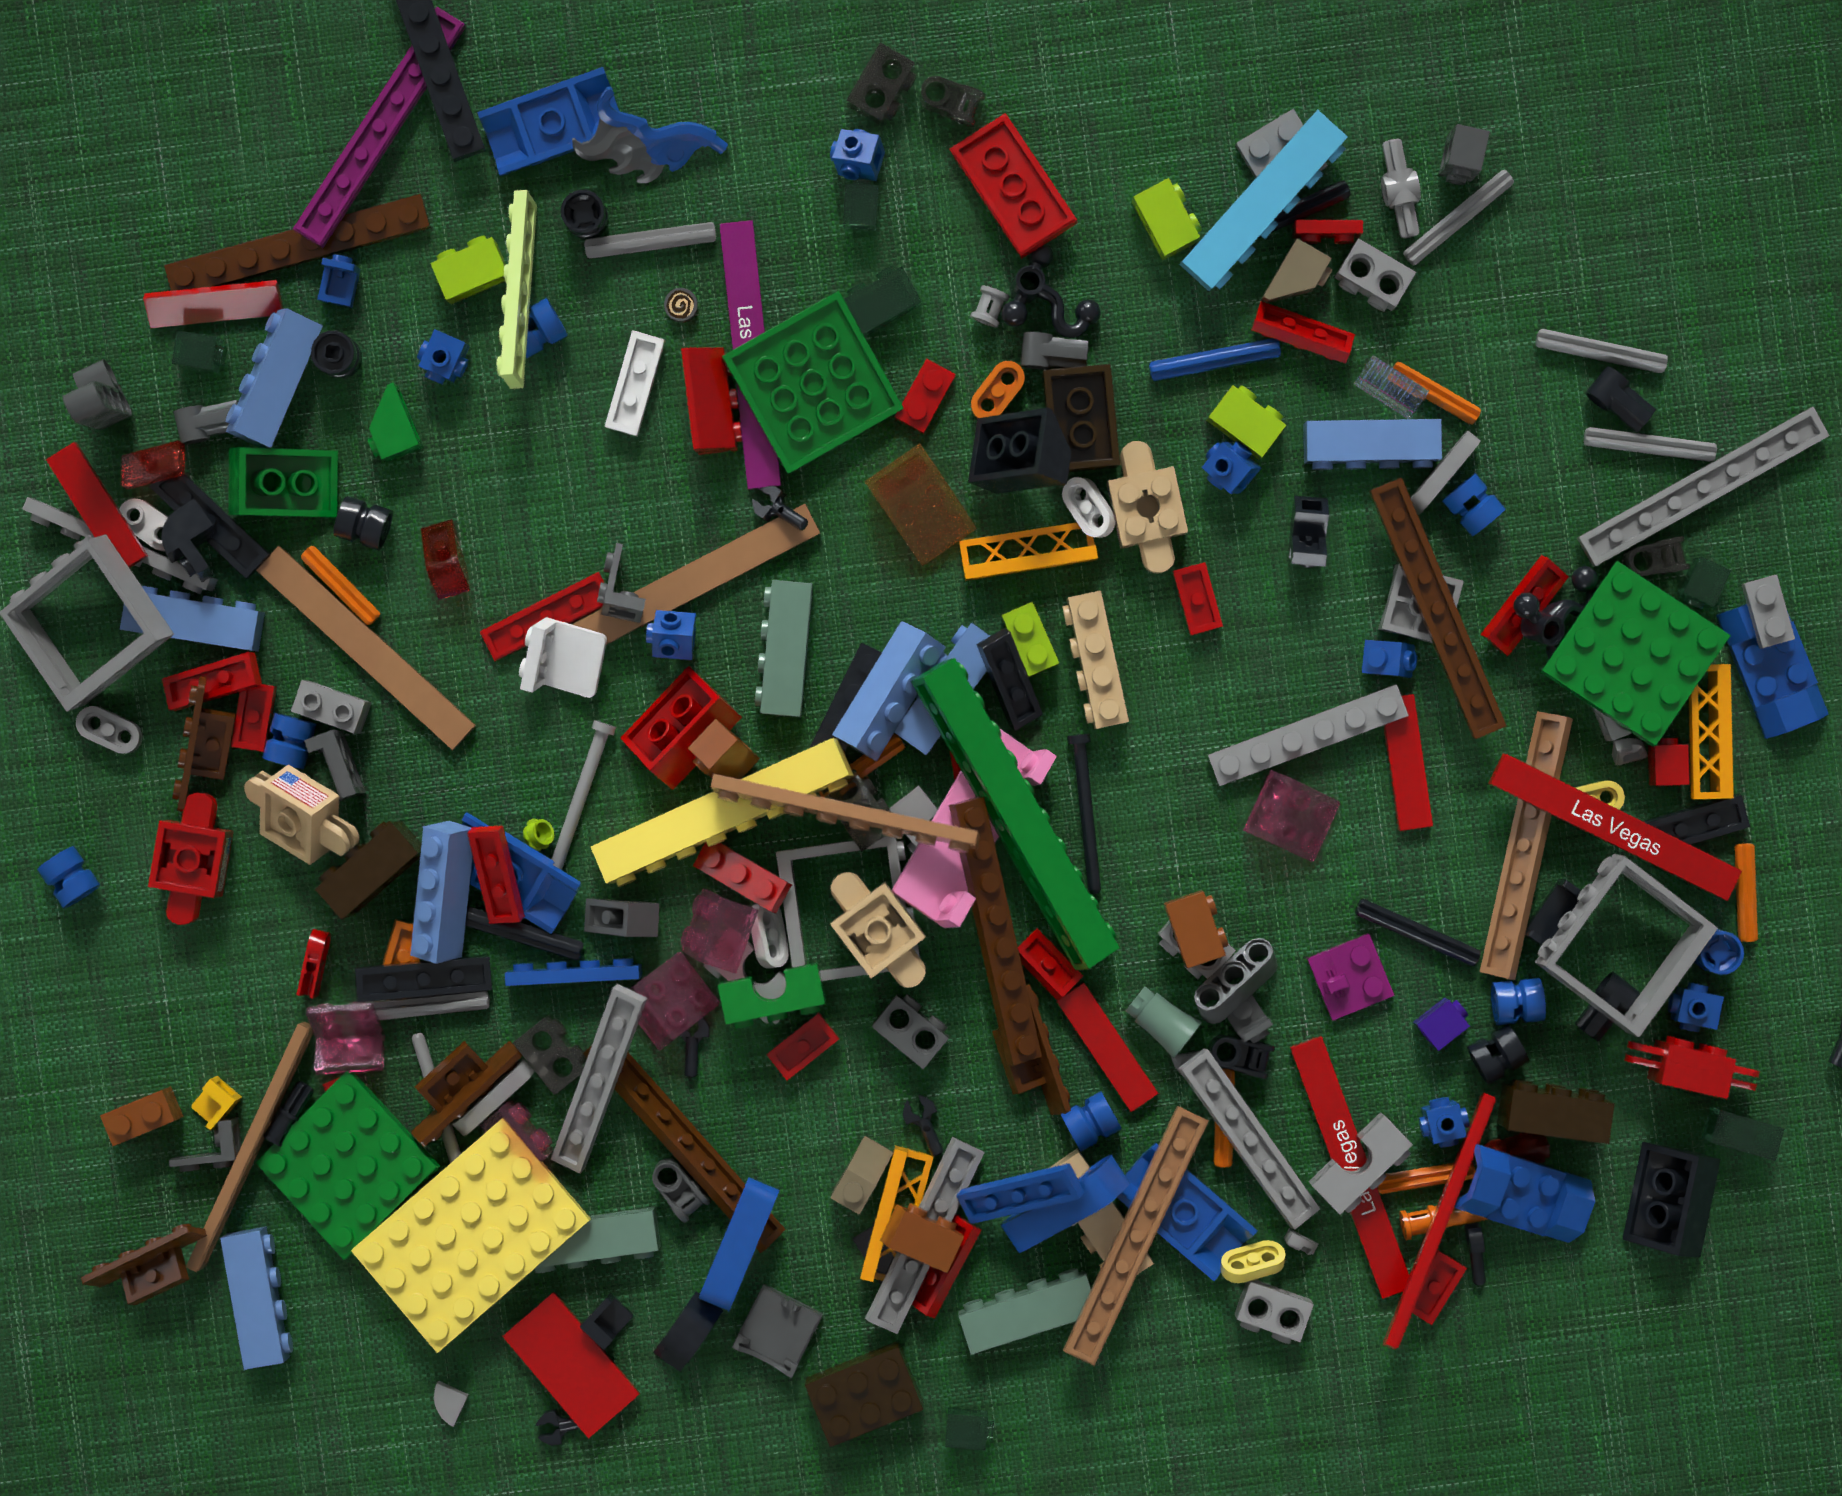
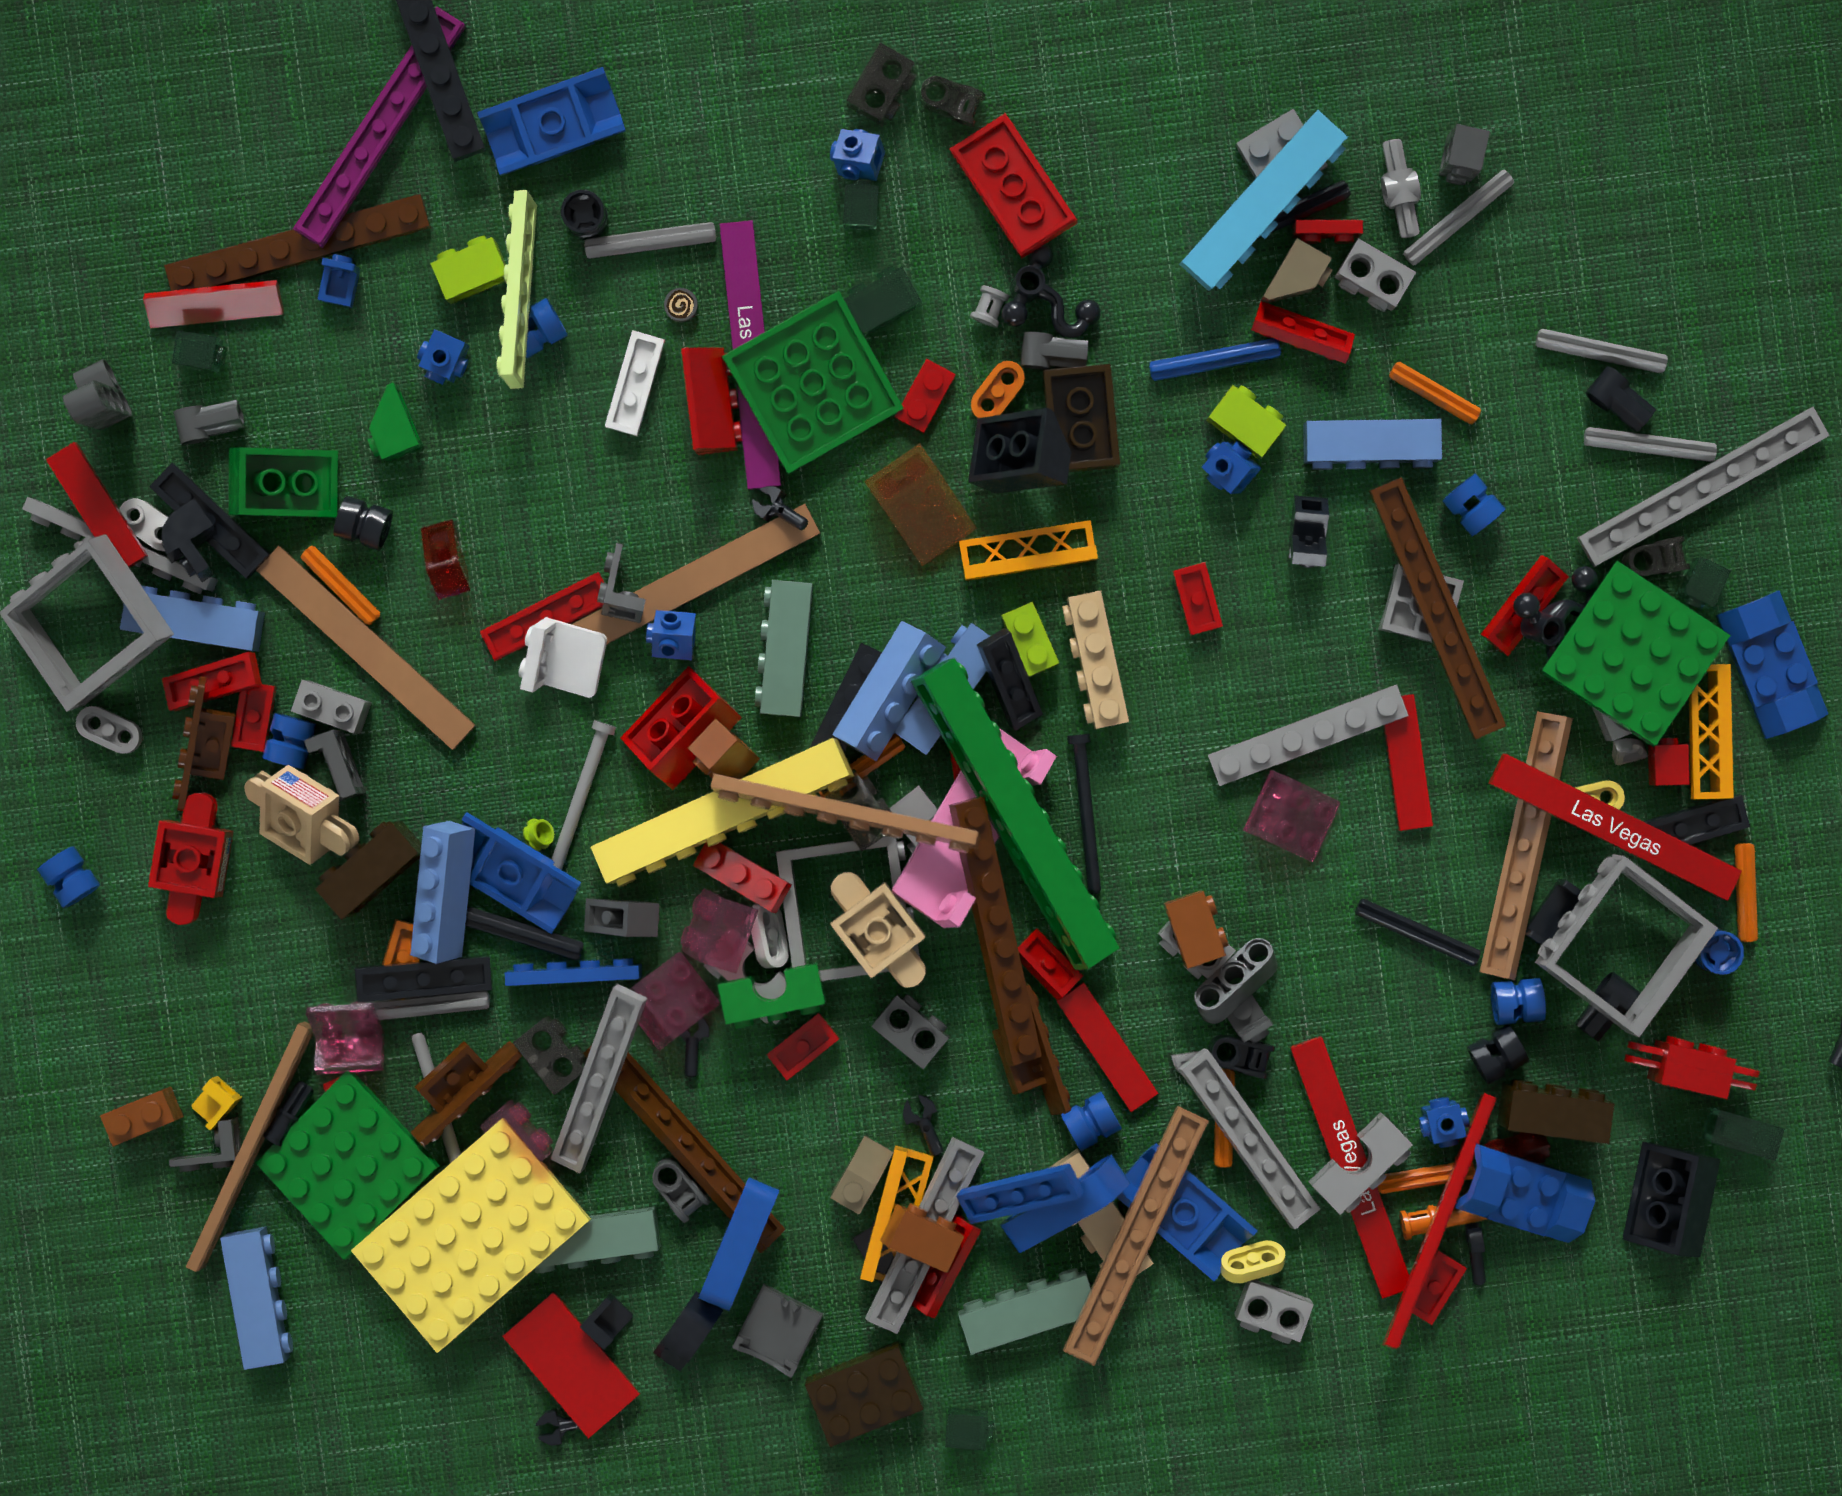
reddish brown bracket [81,1224,207,1305] -> none
clear red plate [121,440,185,490] -> none
medium blue brick [226,308,323,448] -> none
red piece [296,929,331,999] -> none
black wheel [311,331,362,379] -> none
light grey tile [434,1381,469,1427] -> none
light grey beam [451,1058,534,1136] -> none
red plate [467,825,525,924] -> none
piece [572,86,728,183] -> none
white plate [1062,477,1116,538] -> none
tan brick [1106,441,1188,573] -> none
sand green plant [1126,987,1202,1058] -> none
lime brick [1132,178,1202,261] -> none
light grey tile [1284,1228,1319,1255] -> none
magenta hinge [1306,933,1395,1021] -> none
clear tile [1354,355,1429,419] -> none
blue bracket [1362,640,1417,678] -> none
light grey beam [1411,430,1481,515] -> none
dark purple brick [1413,997,1470,1051] -> none
blue brick [1668,982,1724,1032] -> none
light grey plate [1741,574,1795,649] -> none

